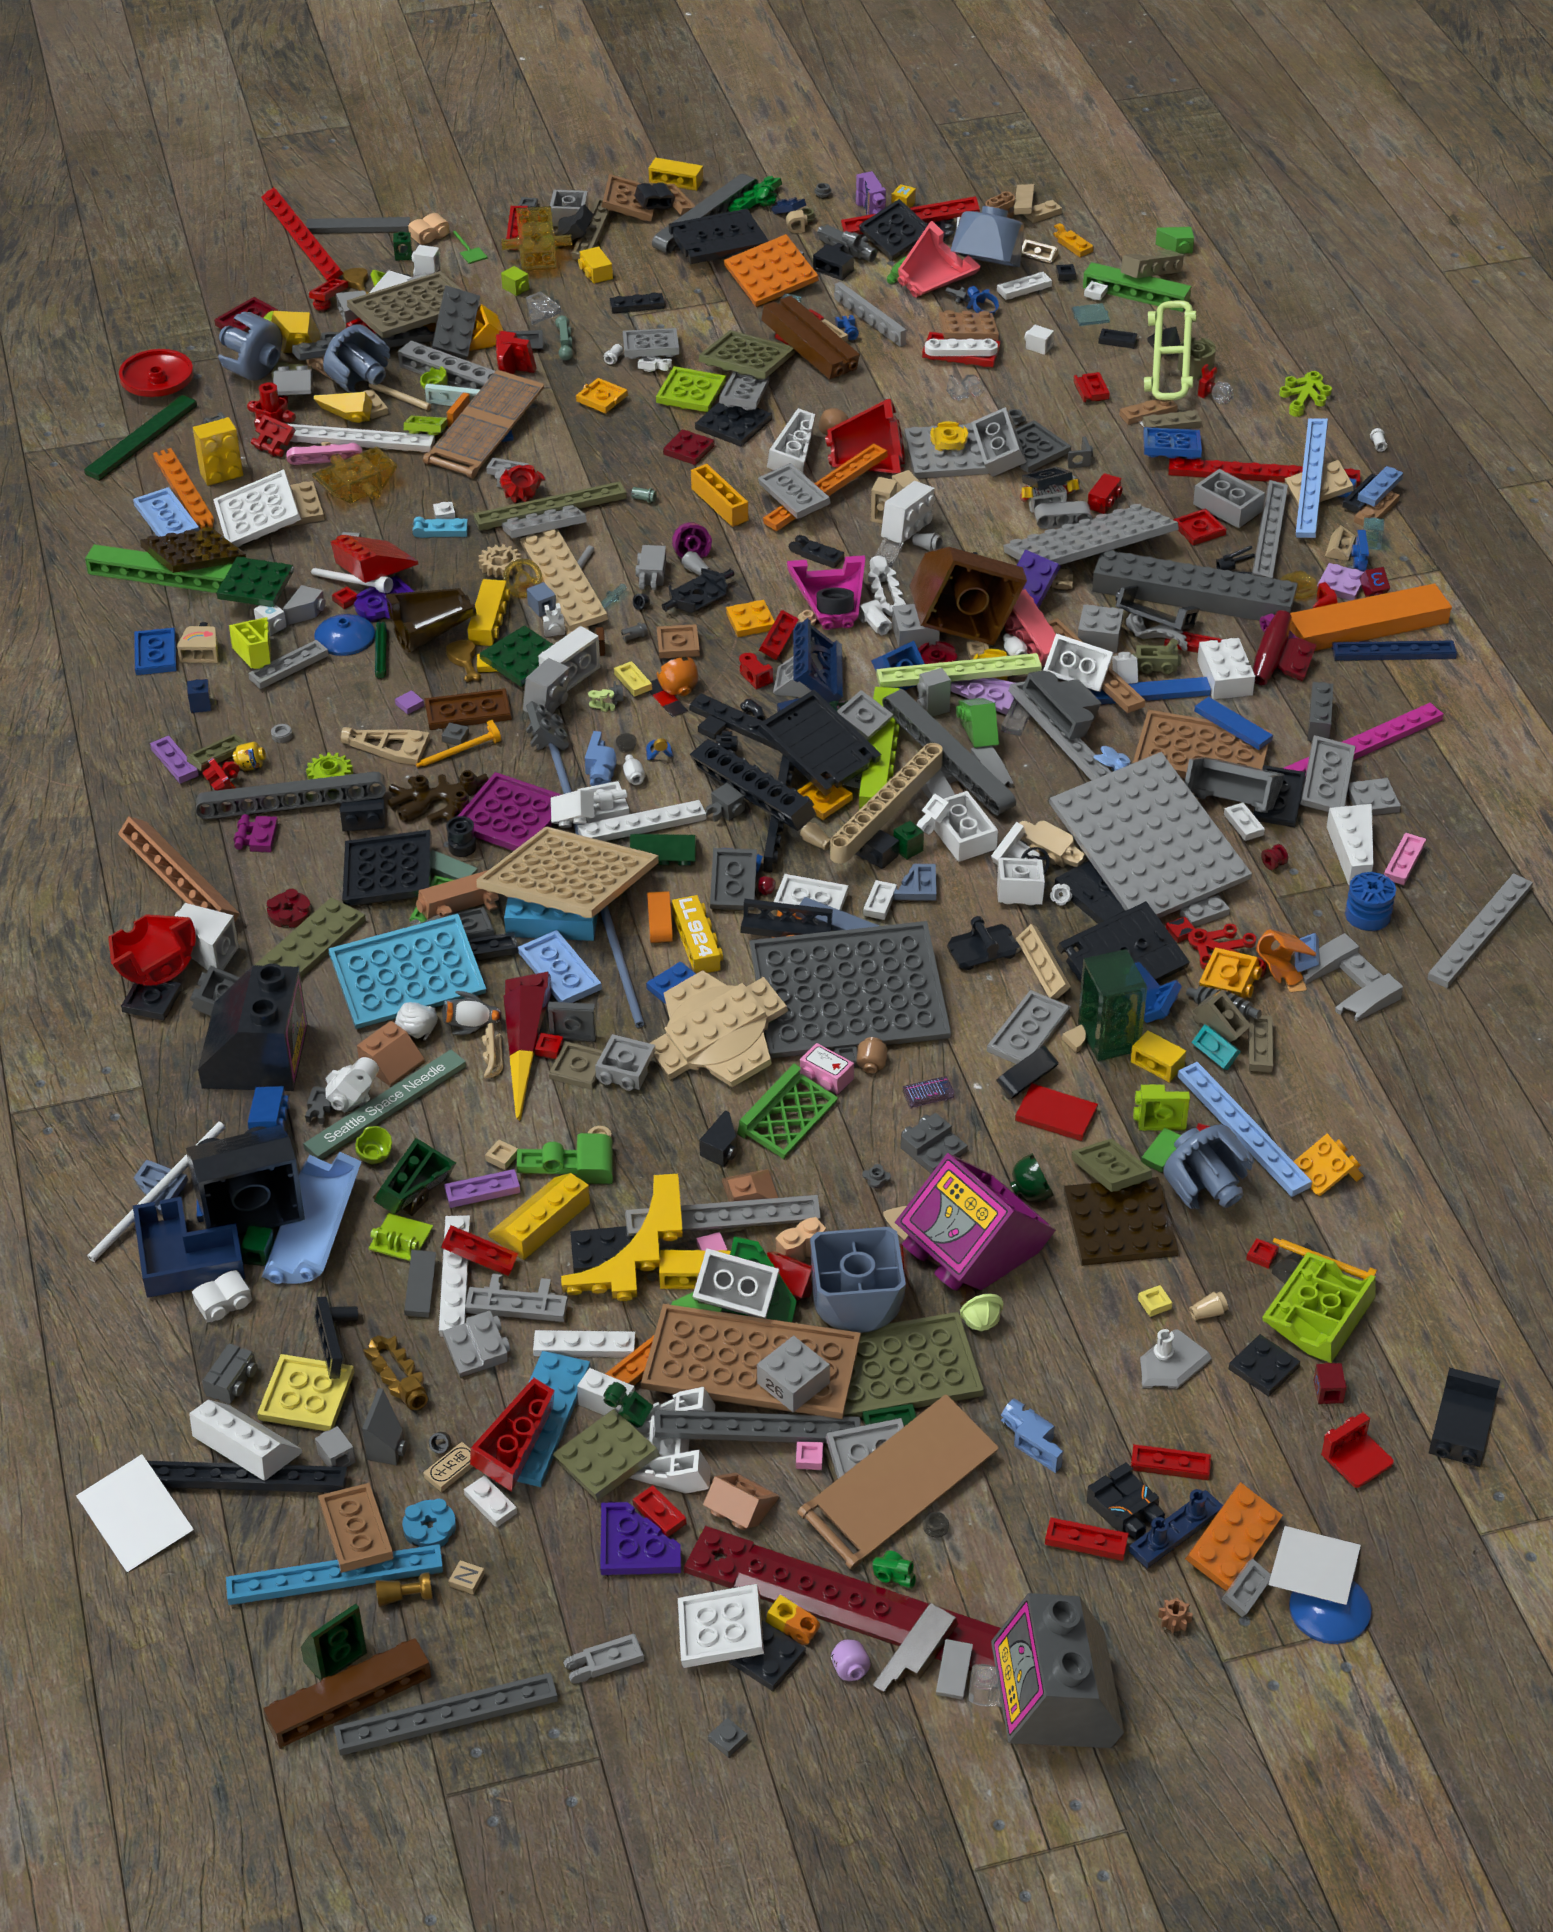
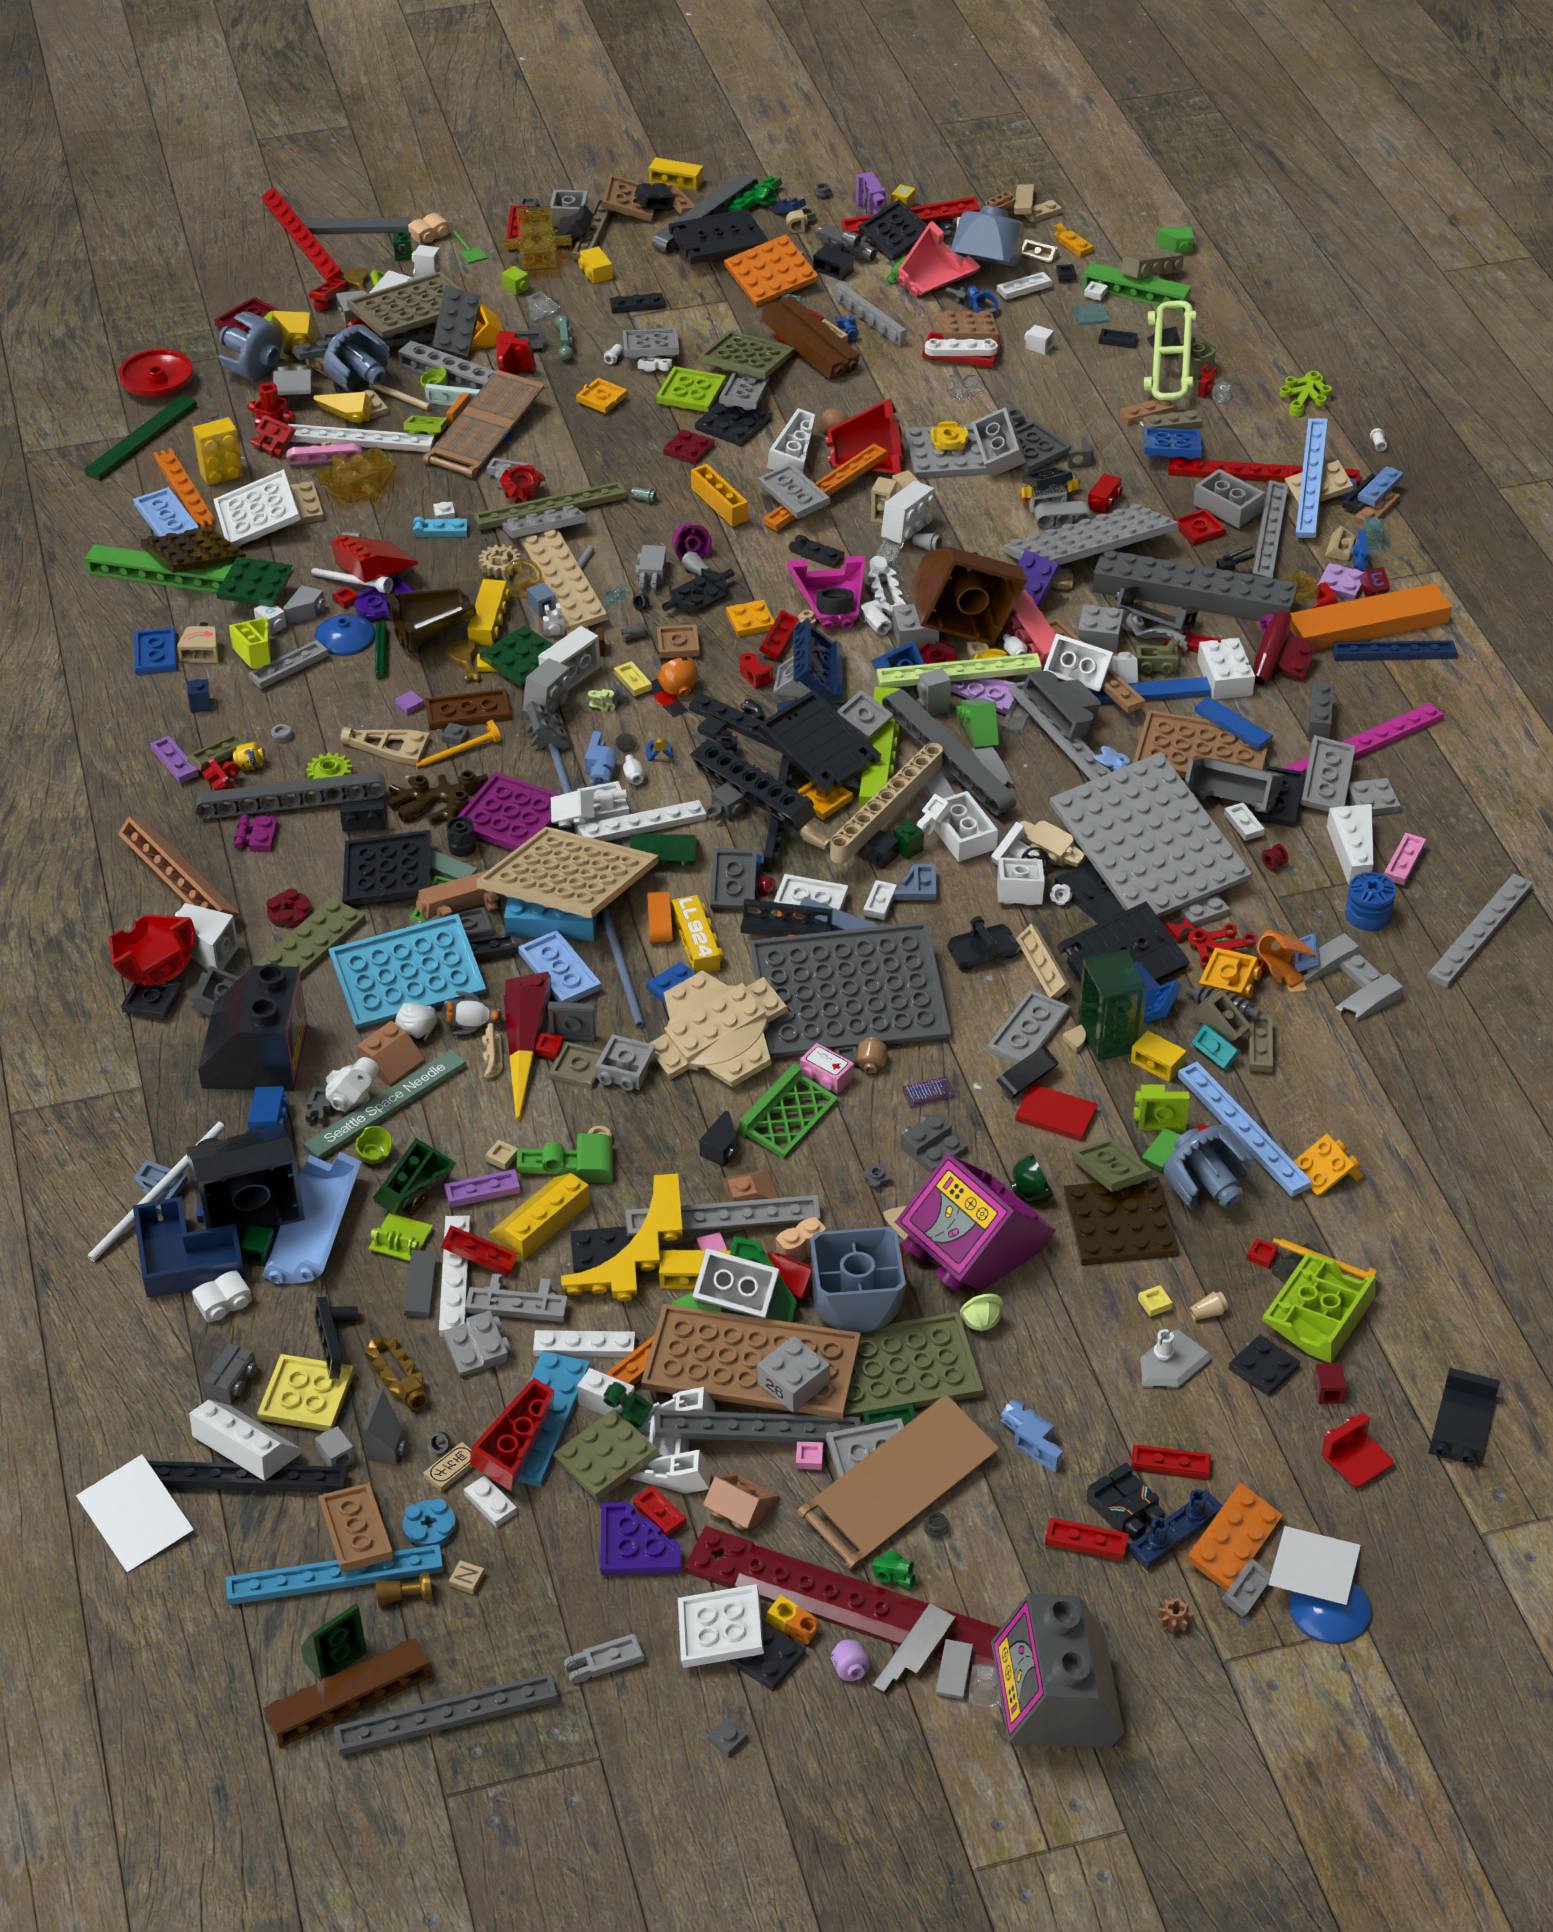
red plate [1074,372,1110,402] -> none

